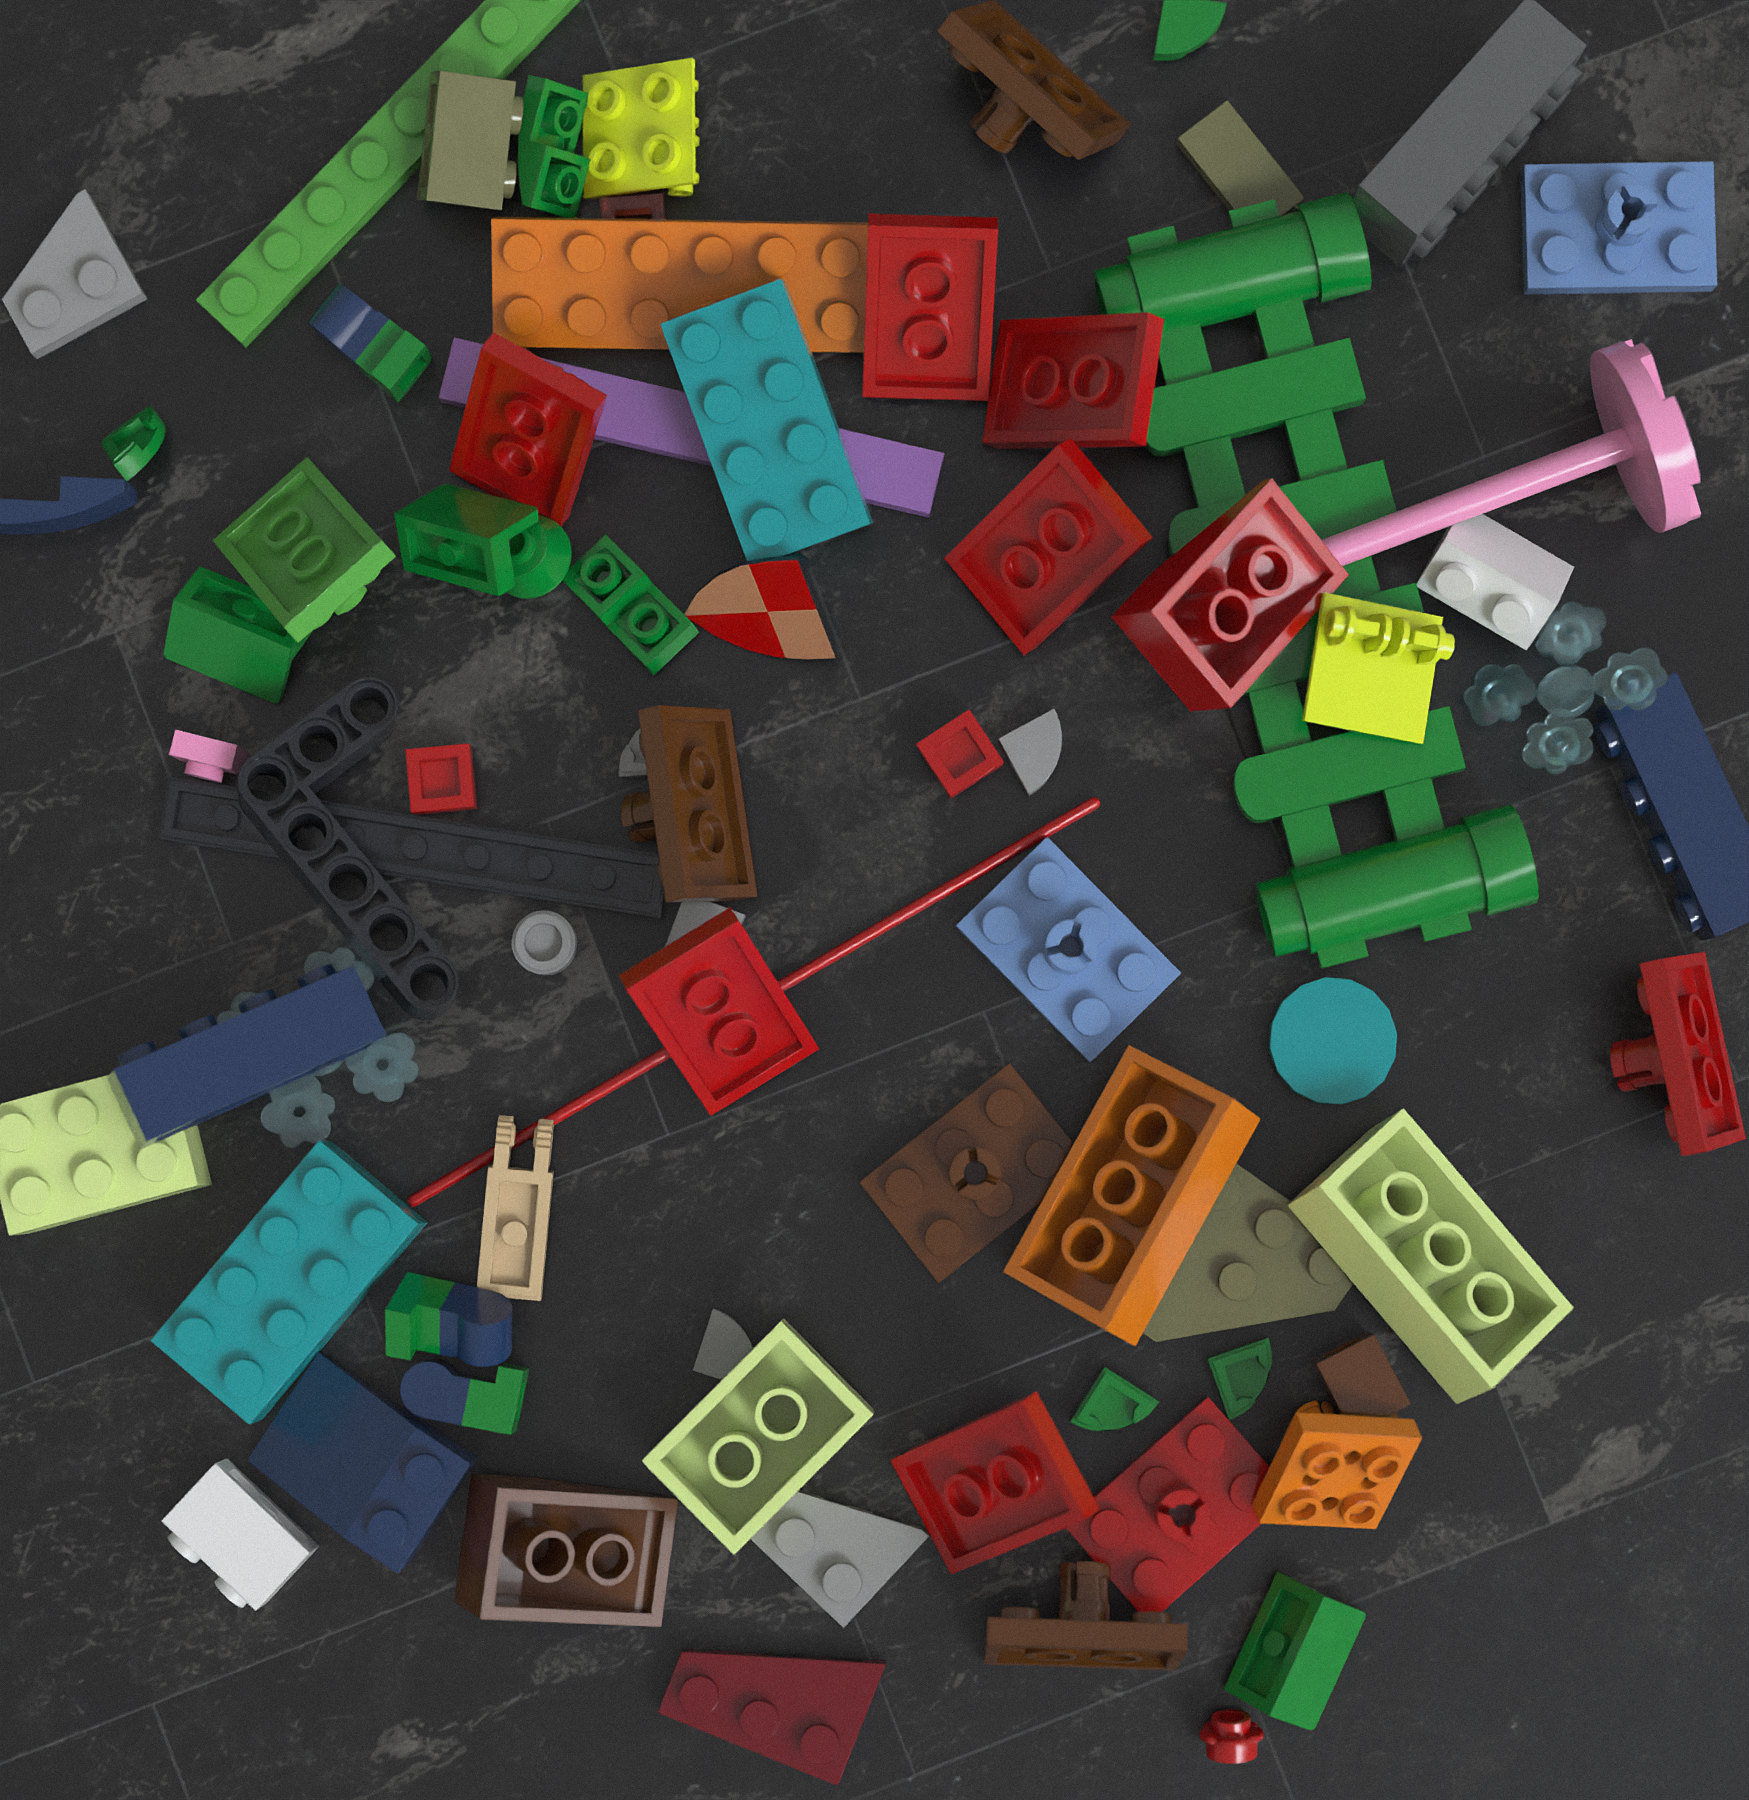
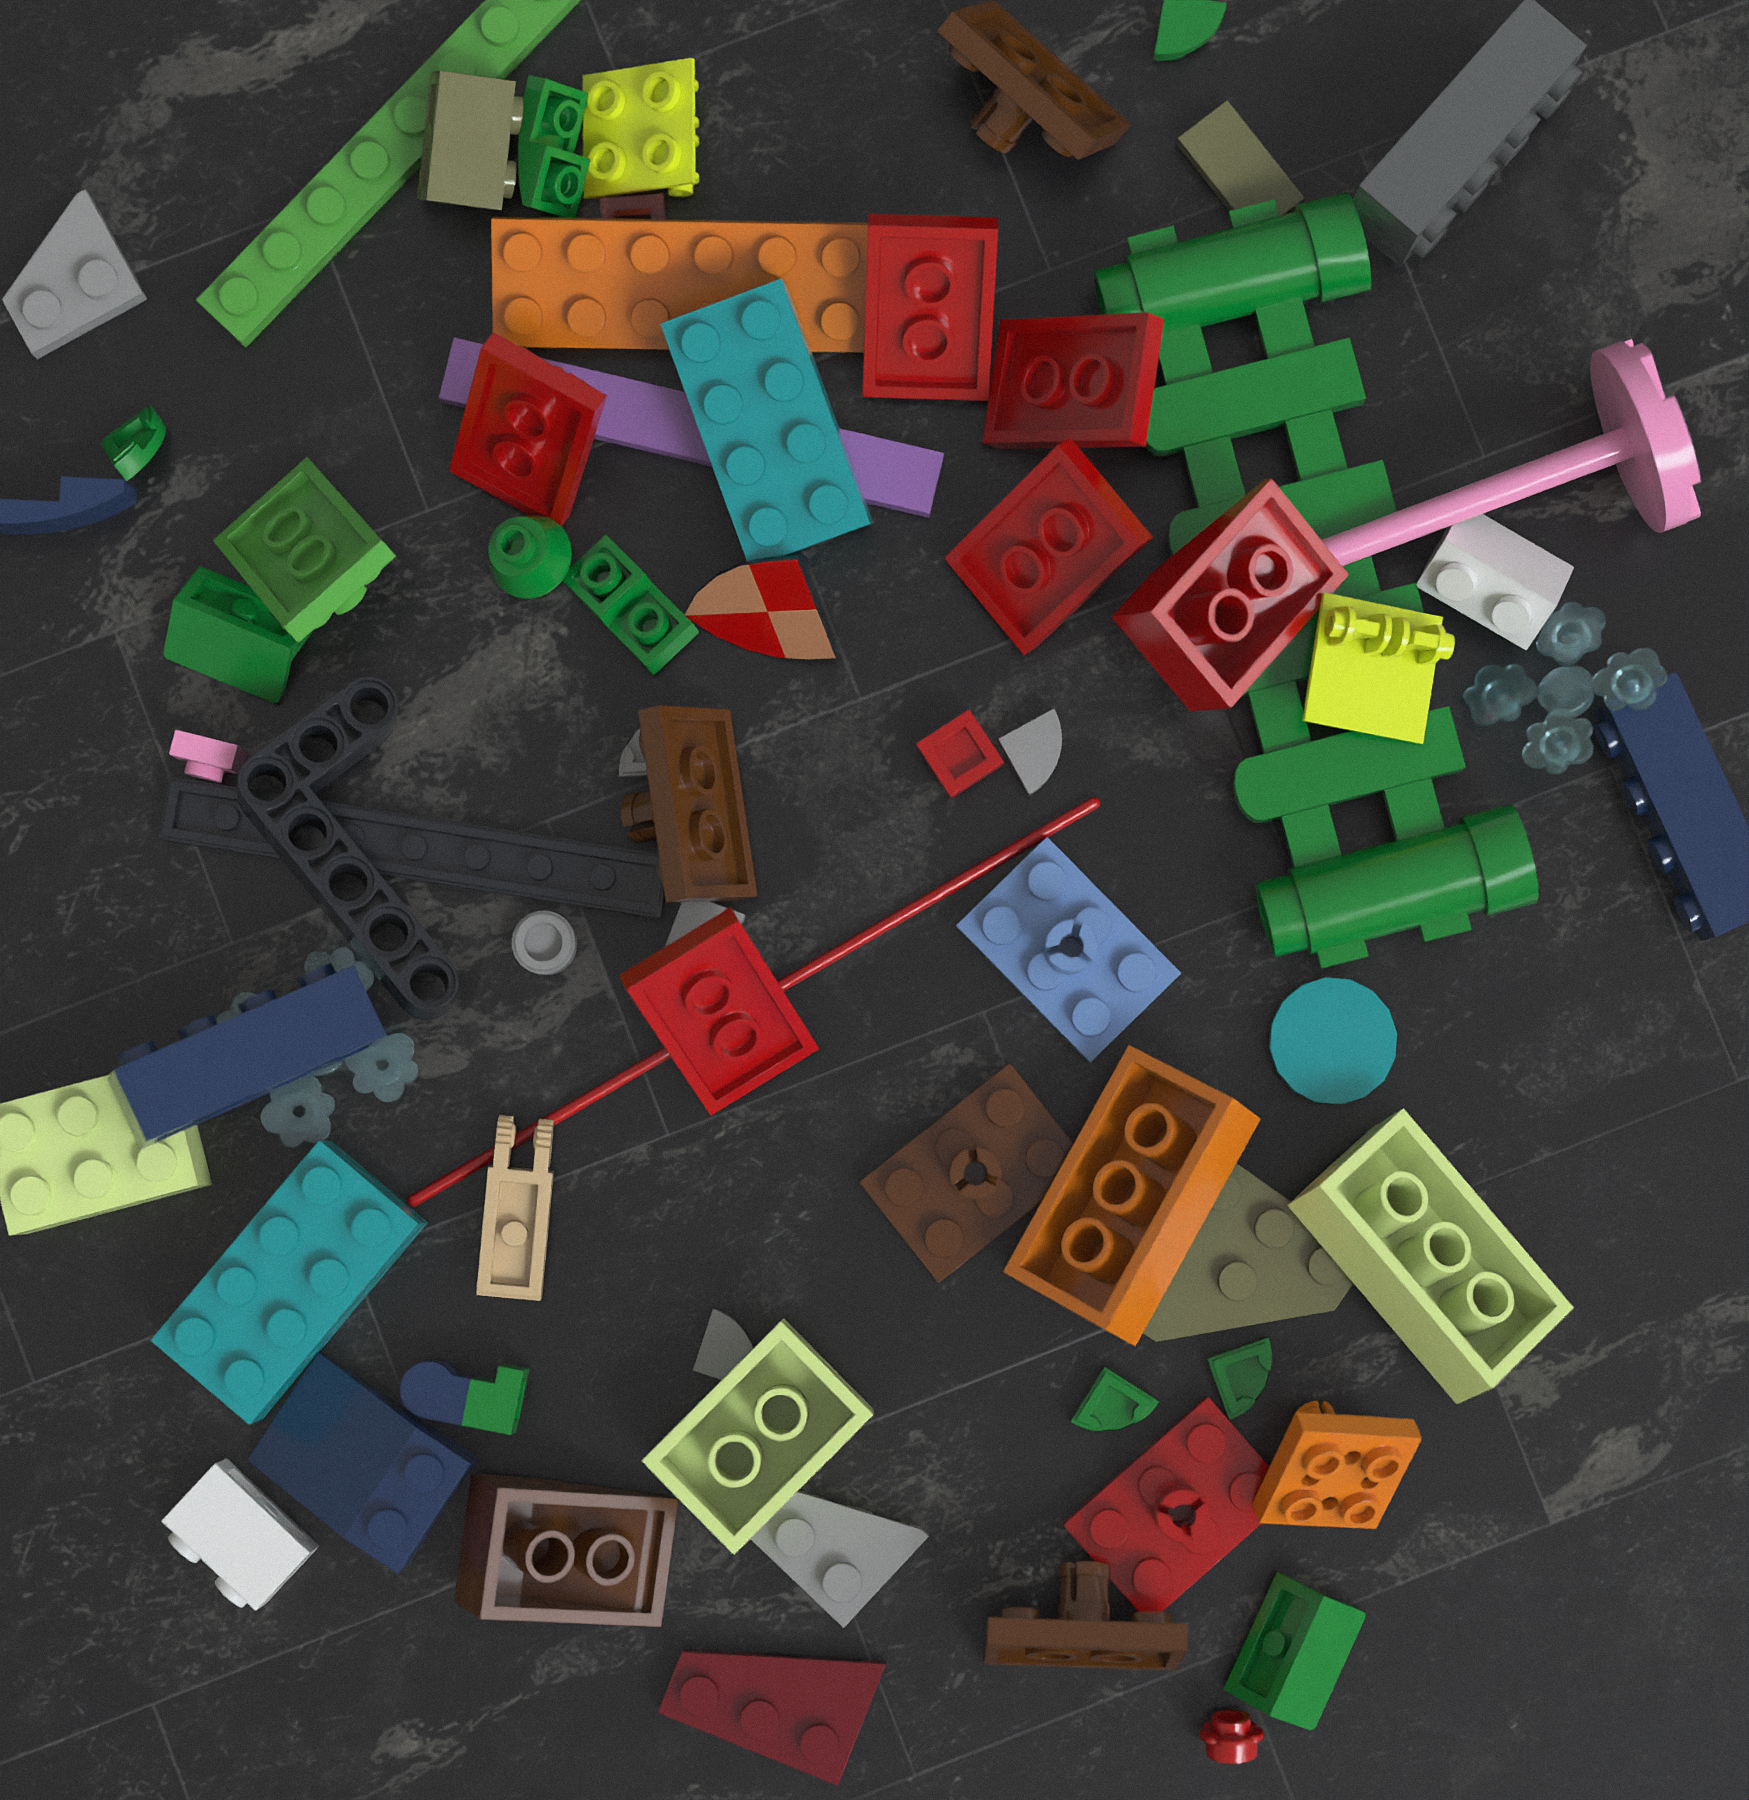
leg [307,283,433,403] -> none
leg [385,1272,512,1367] -> none
green panel [394,484,539,596] -> none
red plate [405,743,477,815] -> none
red plate [890,1391,1100,1575] -> none
reddish brown brick [1310,1331,1410,1418] -> none
medium blue plate [1520,162,1717,294] -> none
red plate [1610,952,1746,1156] -> none

